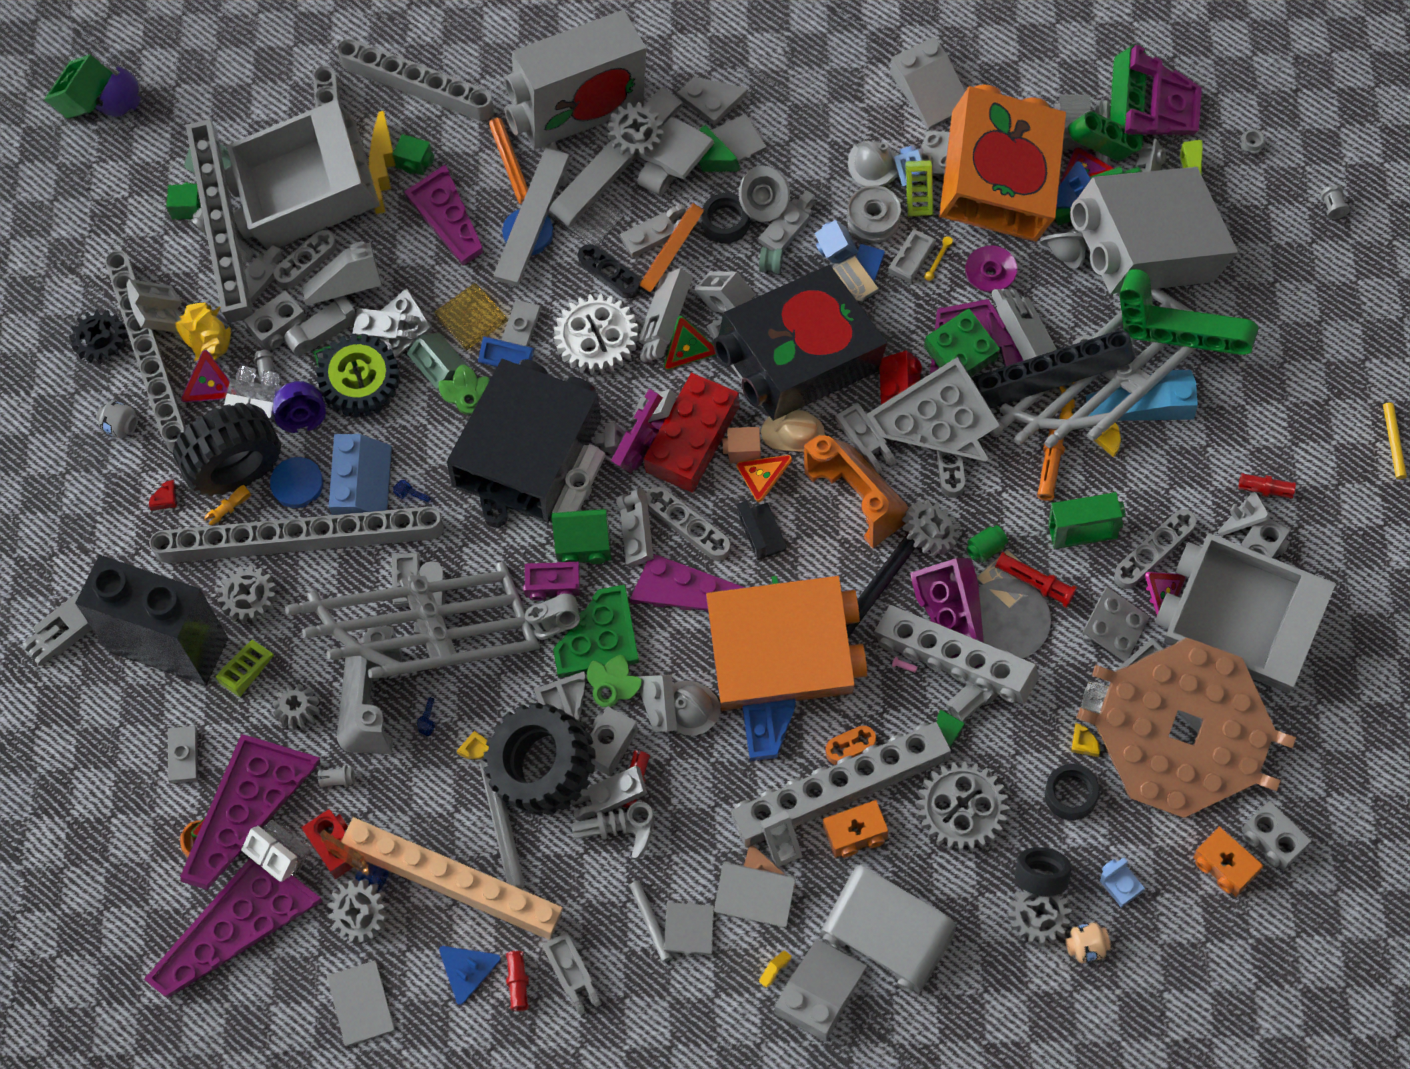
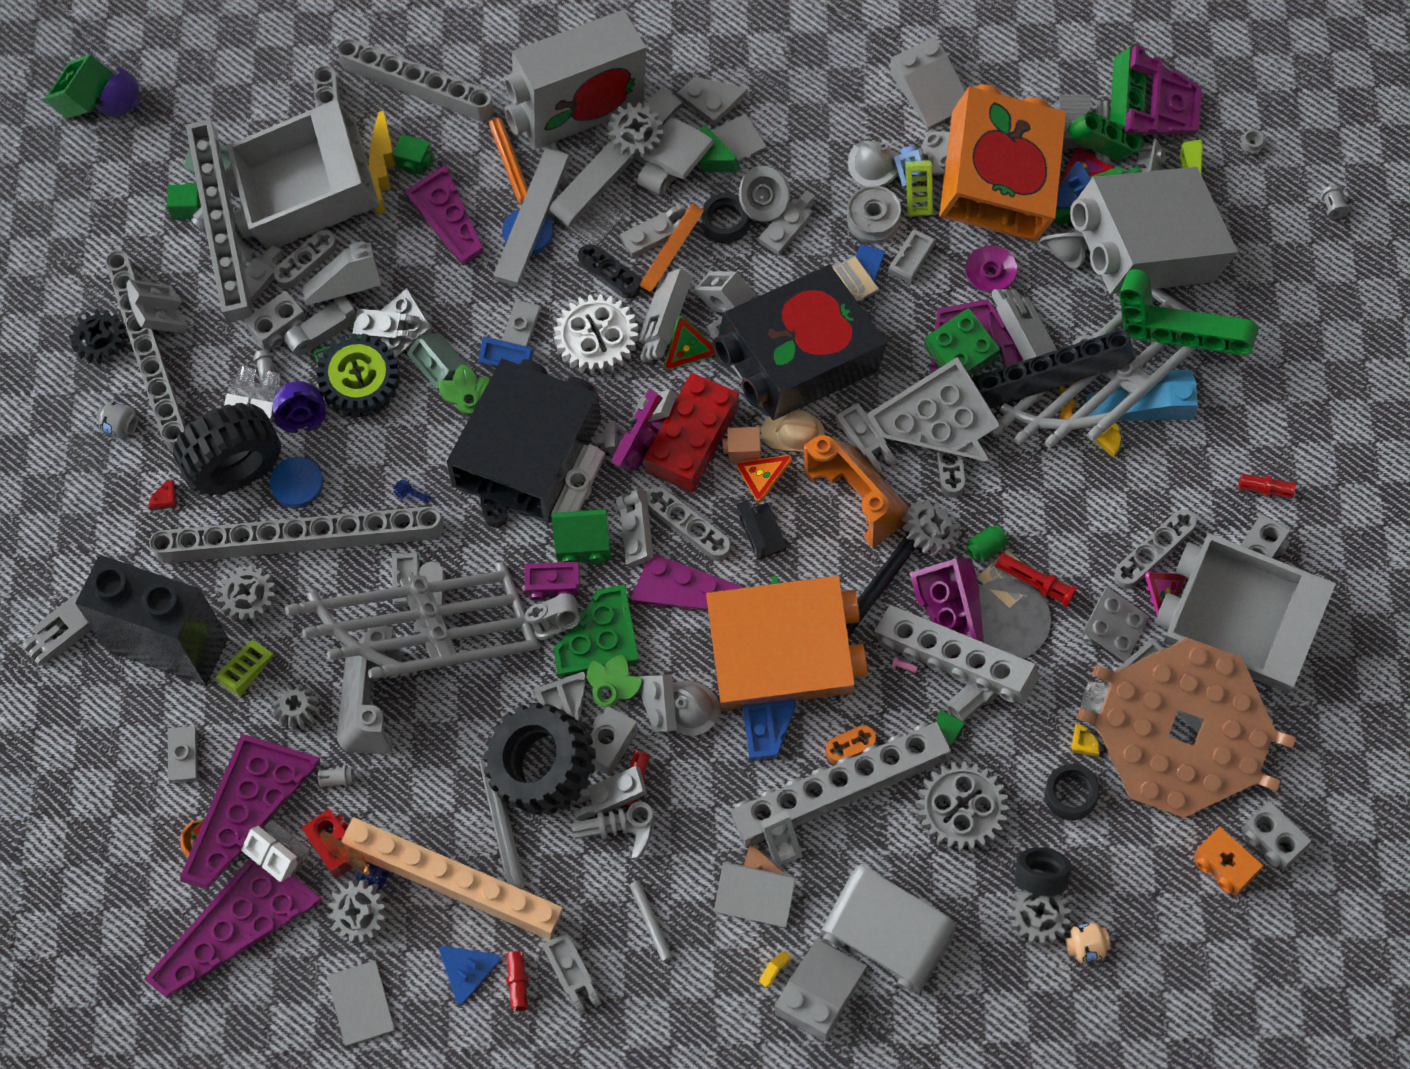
yellow hair [175,303,231,361] -> none
piece [181,350,239,403] -> none
light orange piece [205,485,252,526] -> none
medium blue slope [329,434,392,515] -> none
clear blue hand [417,697,436,736] -> none
clear yellow tile [435,282,507,351] -> none
yellow tile [457,731,489,760] -> none
light grey piece [664,901,714,956] -> none
sand green wheel [759,247,783,274] -> none
brick [814,220,858,264] -> none
orange brick [823,800,888,858] -> none
red bracket [880,350,922,405] -> none
yellow hinge [924,236,953,281] -> none
orange pin [1037,429,1065,501] -> none
green window [1048,492,1126,549] -> none
light blue bracket [1100,857,1145,908] -> none
light grey piece [1218,492,1270,536] -> none
yellow bar [1383,403,1407,480] -> none

